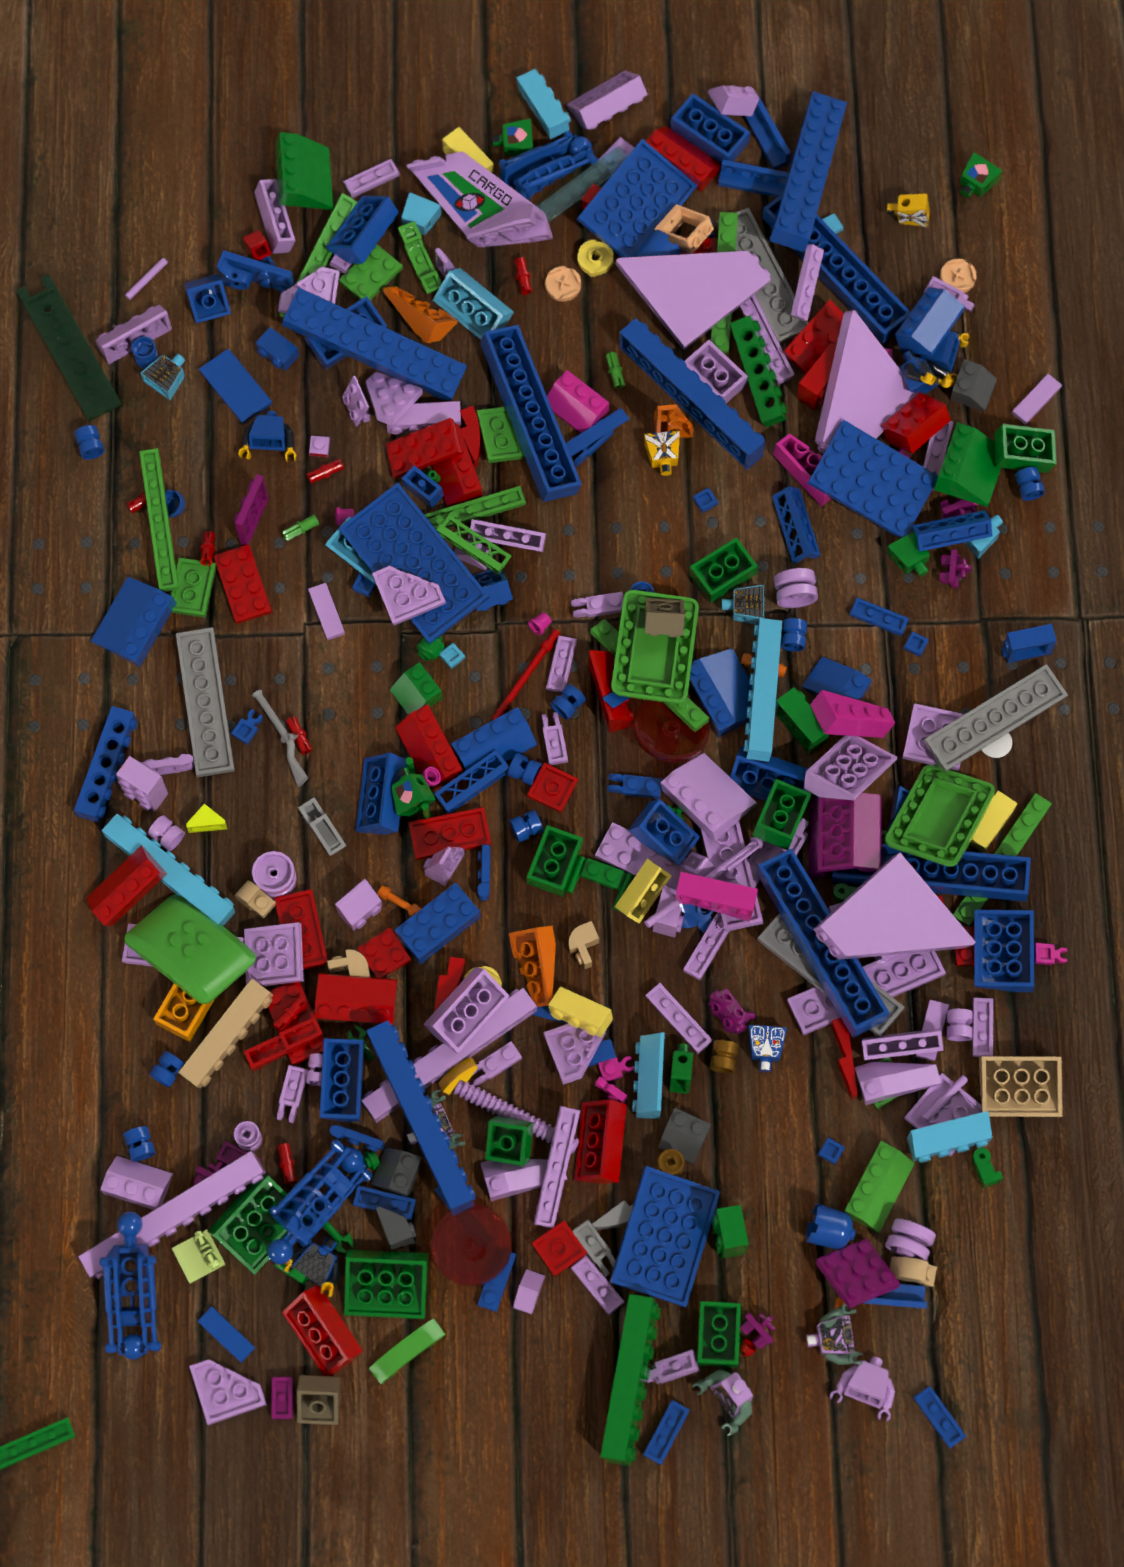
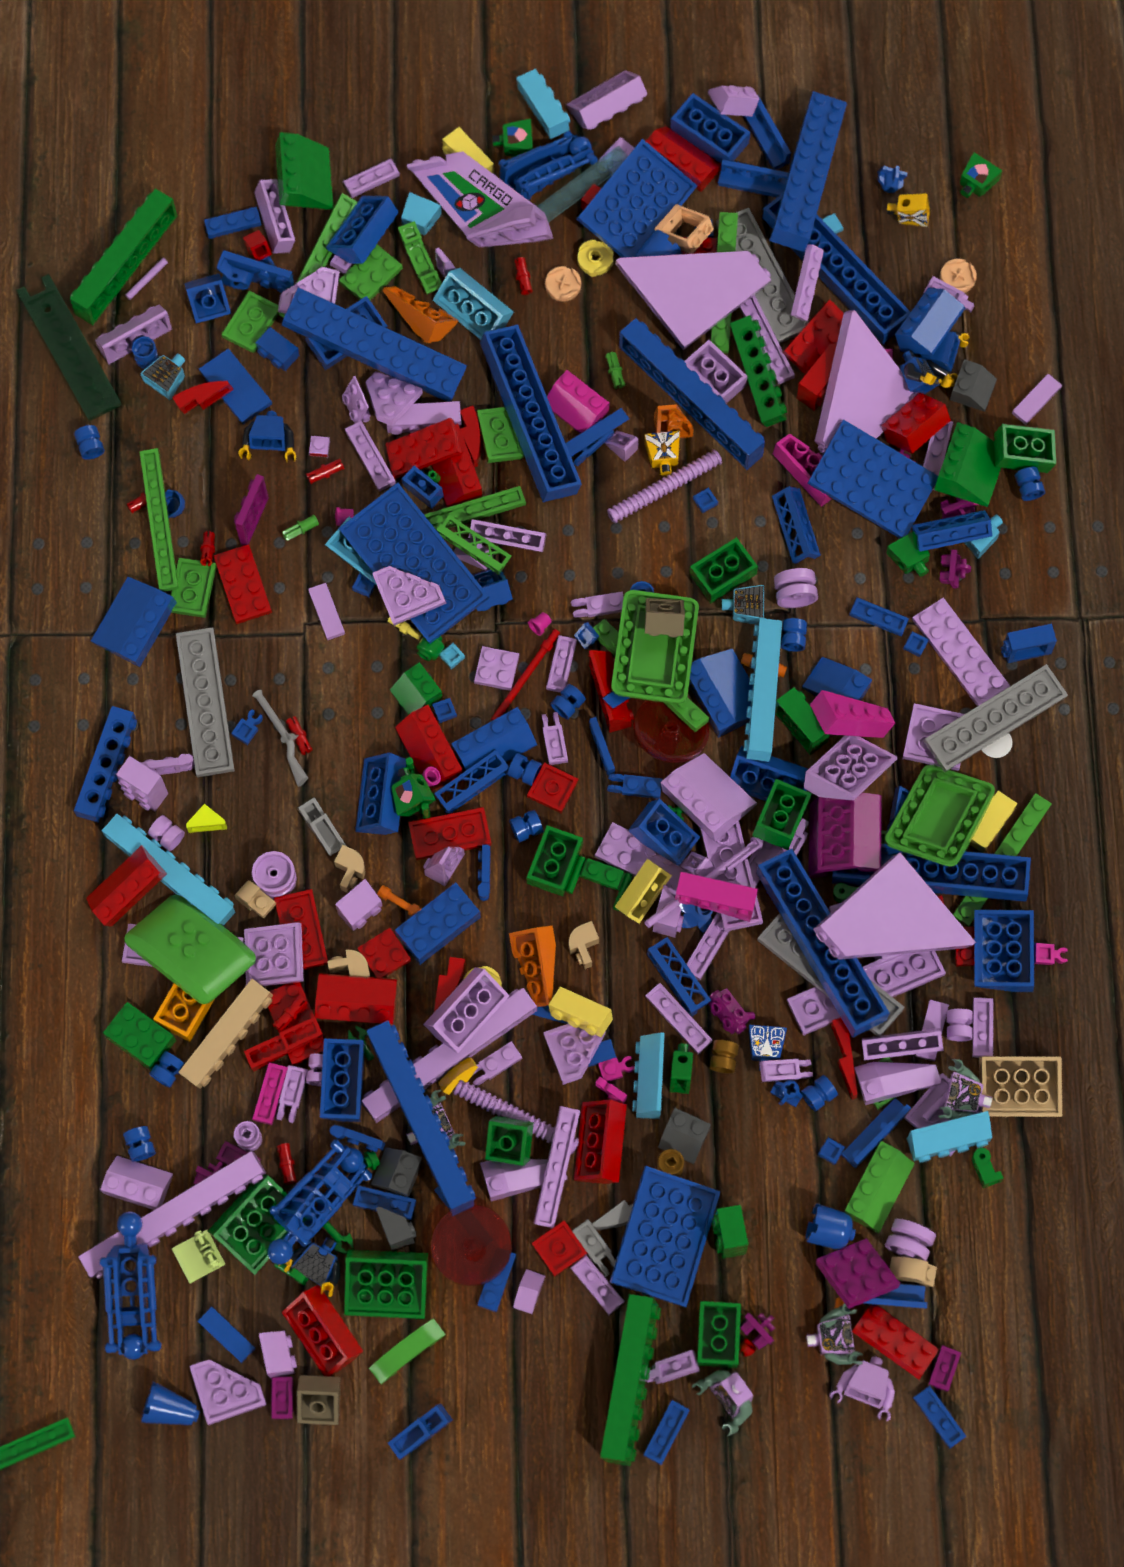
none -> green brick [70,188,177,326]
none -> green brick [103,1002,176,1070]
none -> blue cone [141,1382,200,1425]
none -> red slope [172,381,234,414]
none -> blue plate [204,207,262,239]
none -> bright green plate [222,291,280,353]
none -> dark pink plate [253,1063,288,1125]
none -> lavender slope [259,1331,297,1379]
none -> tan brick [334,845,365,893]
none -> lavender plate [345,421,396,492]
none -> light yellow bar [387,617,423,640]
none -> blue slope [388,1404,453,1460]
none -> blue plate [432,698,457,723]
none -> lavender plate [474,646,519,691]
none -> blue tile [574,622,599,649]
none -> blue tile [589,717,615,776]
none -> lavender slope [605,431,638,462]
none -> lavender piece [607,449,722,524]
none -> blue fence [647,937,711,1017]
none -> lavender hinge [759,1059,813,1082]
none -> blue piece [770,1080,803,1108]
none -> blue wheel [800,1075,838,1112]
none -> blue fence [841,1098,911,1169]
none -> red plate [852,1304,940,1379]
none -> blue piece [878,166,907,193]
none -> lavender plate [912,598,1010,707]
none -> magenta plate [928,1346,961,1392]
none -> torso [939,1059,992,1120]

